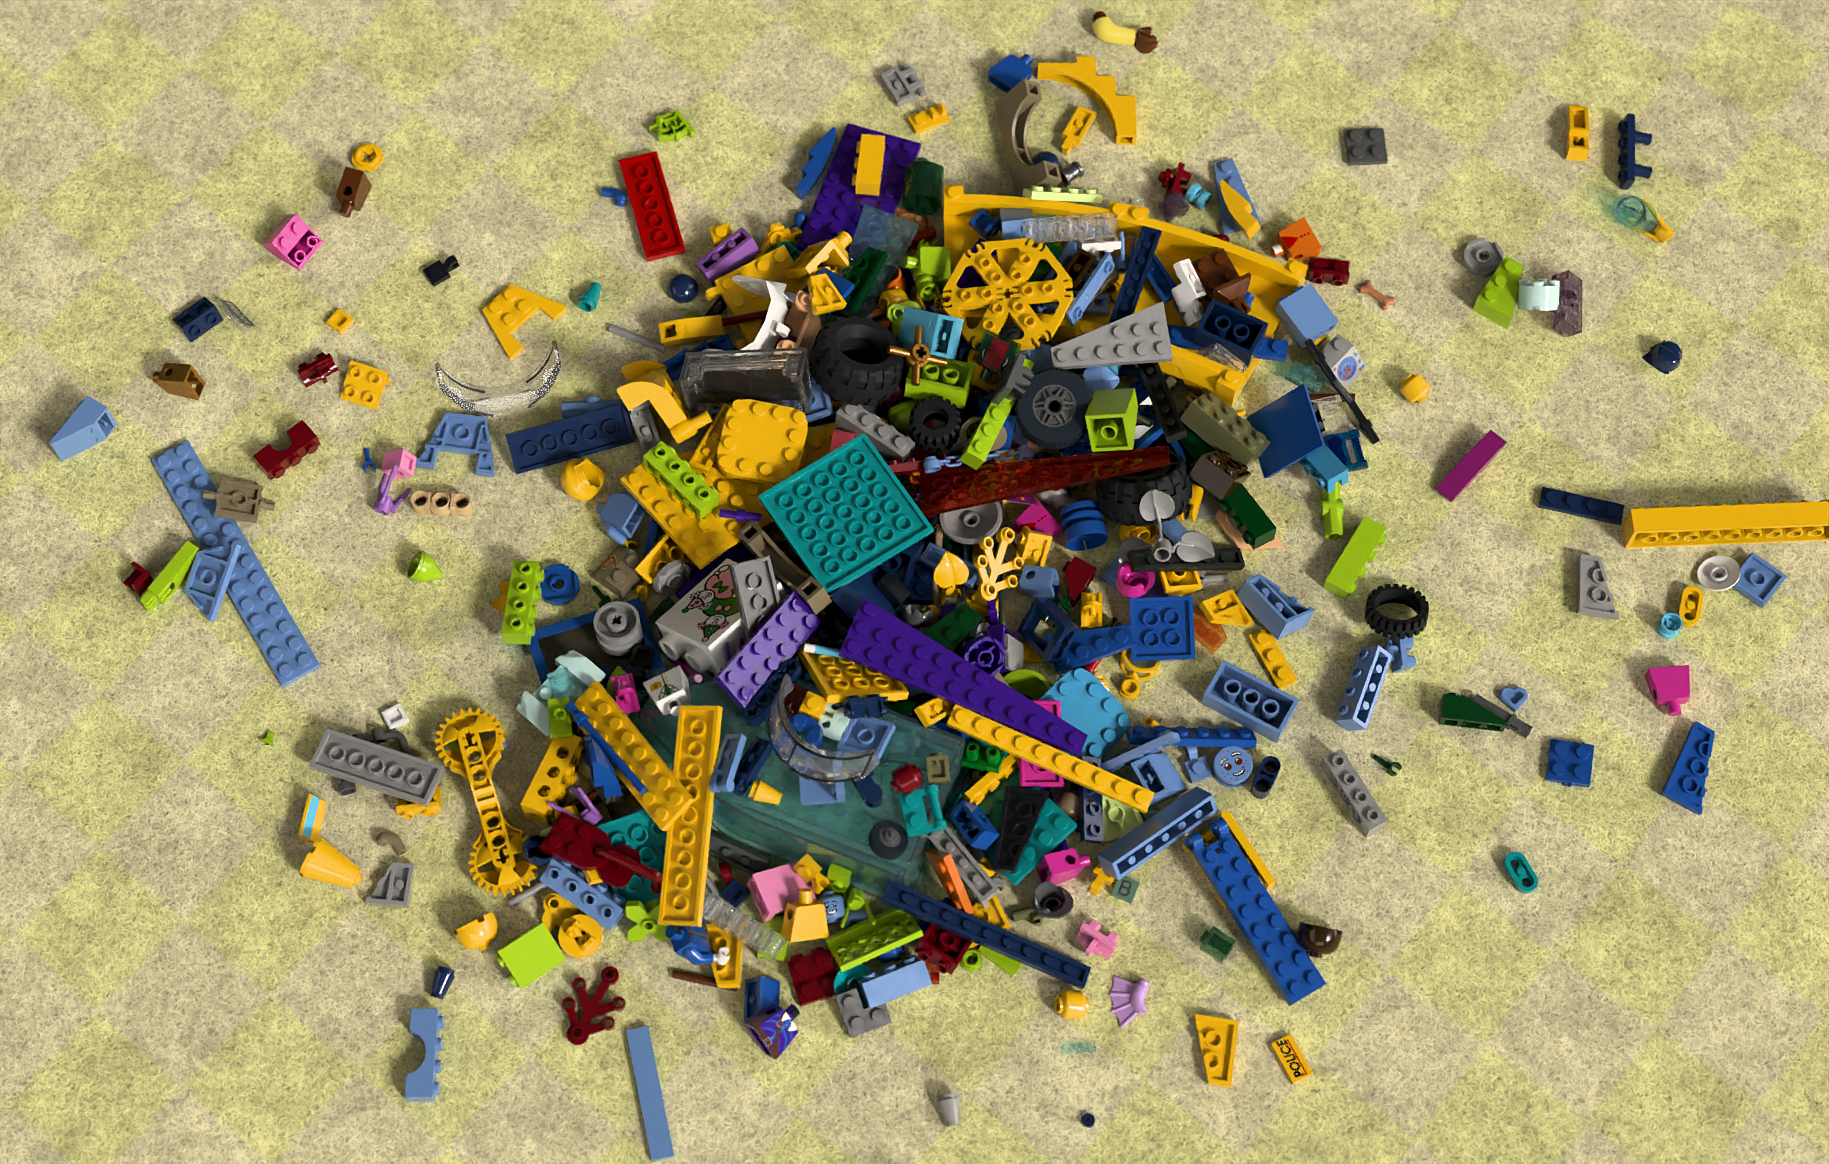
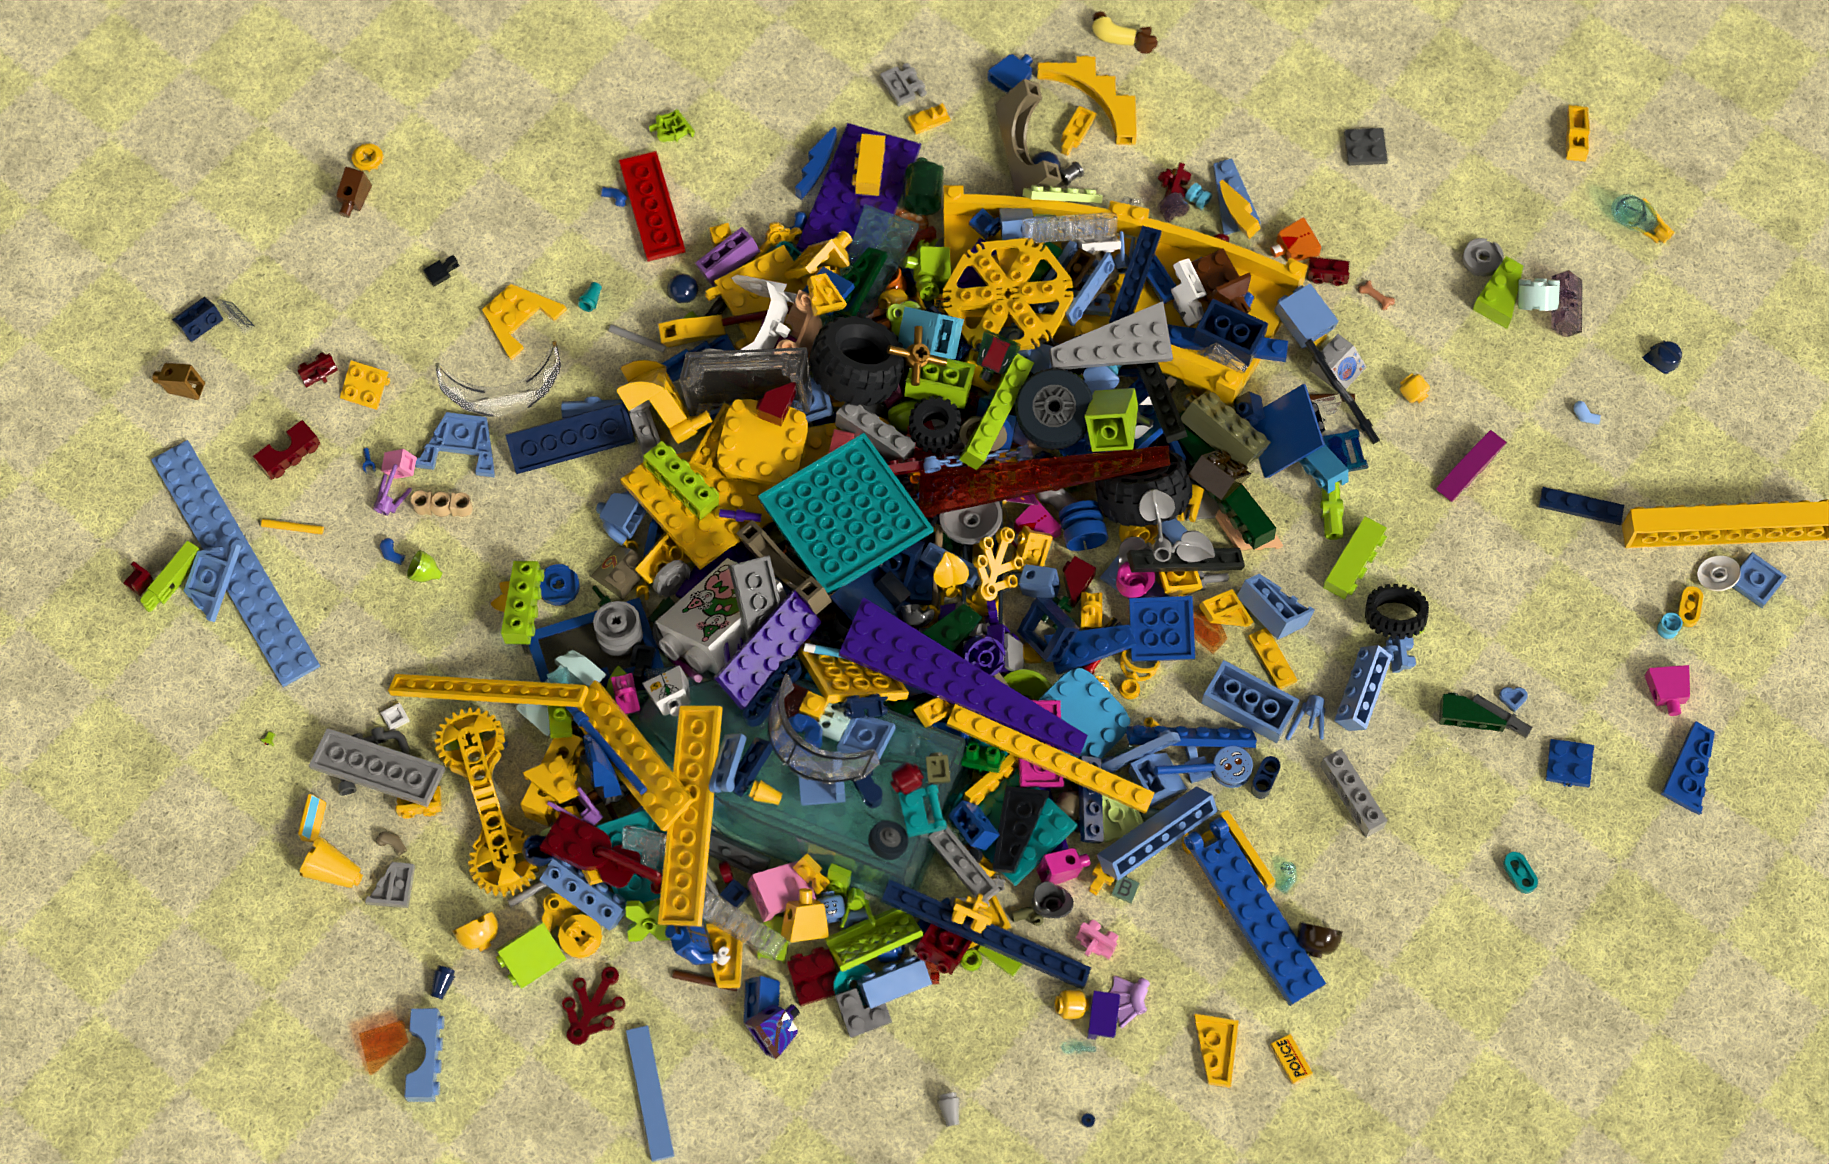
medium blue slope [49,396,117,461] -> none
dark tan plate [202,478,275,523] -> none
dark pink slope [262,214,324,270] -> none
yellow tile [326,308,354,334] -> none
yellow helmet [560,459,606,502] -> none
orange wing [924,848,974,914] -> none
dark grey piece [992,353,1034,405] -> none
clear green brick [1199,926,1236,964] -> none
clear light blue hips [1285,361,1327,395] -> none
dark green hand [1372,754,1402,776] -> none
light grey wing [1576,554,1620,620] -> none
dark blue plate [1618,113,1652,190] -> none
none -> yellow bar [261,519,324,535]
none -> clear orange wing [359,1020,409,1075]
none -> blue arm [380,538,405,565]
none -> yellow plate [388,674,589,707]
none -> yellow wing [523,755,580,804]
none -> clear plate [622,825,666,876]
none -> dark red slope [756,382,797,426]
none -> yellow hips [951,893,993,933]
none -> dark purple panel [1087,990,1120,1040]
none -> blue bar [1154,763,1216,775]
none -> dark blue brick [1234,392,1265,426]
none -> clear light blue arm [1278,861,1297,895]
none -> medium blue plant [1286,695,1326,740]
none -> light blue arm [1574,401,1601,425]

